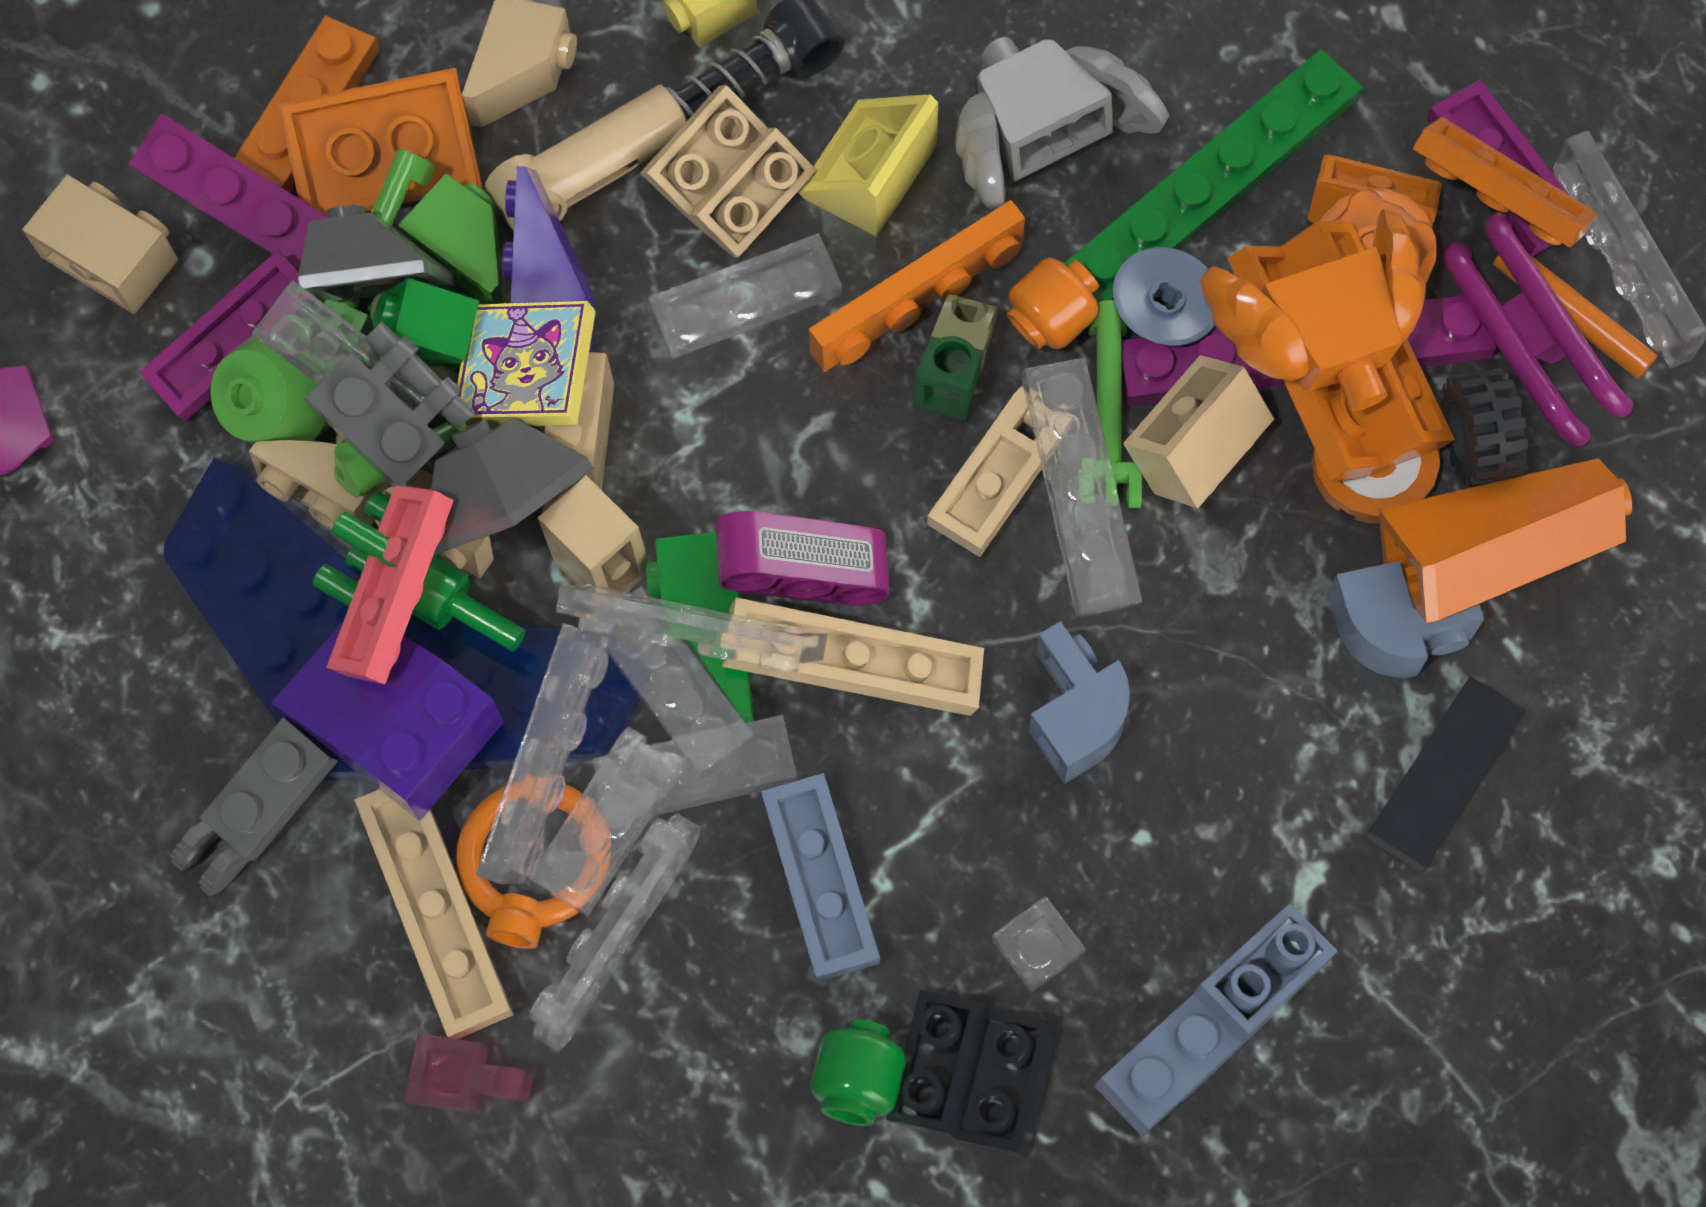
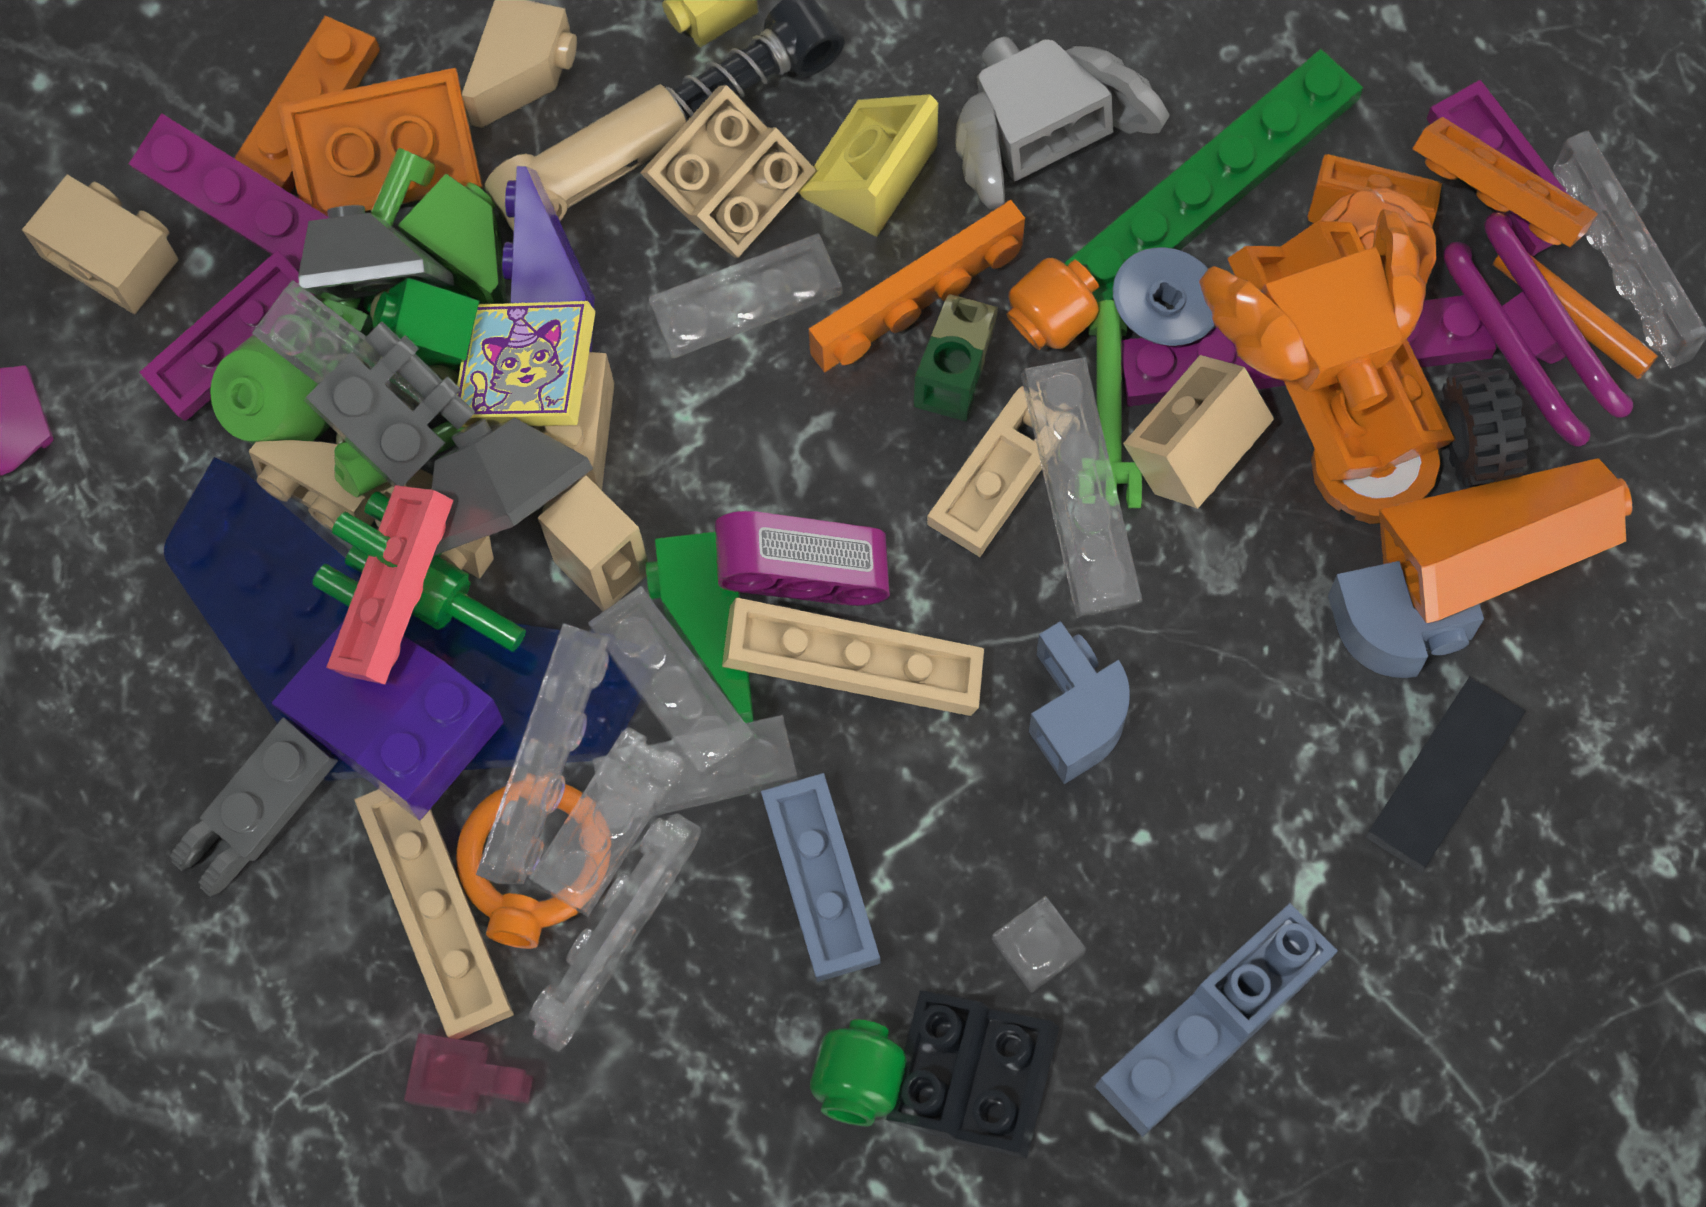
clear plate [556,584,828,673] -> none

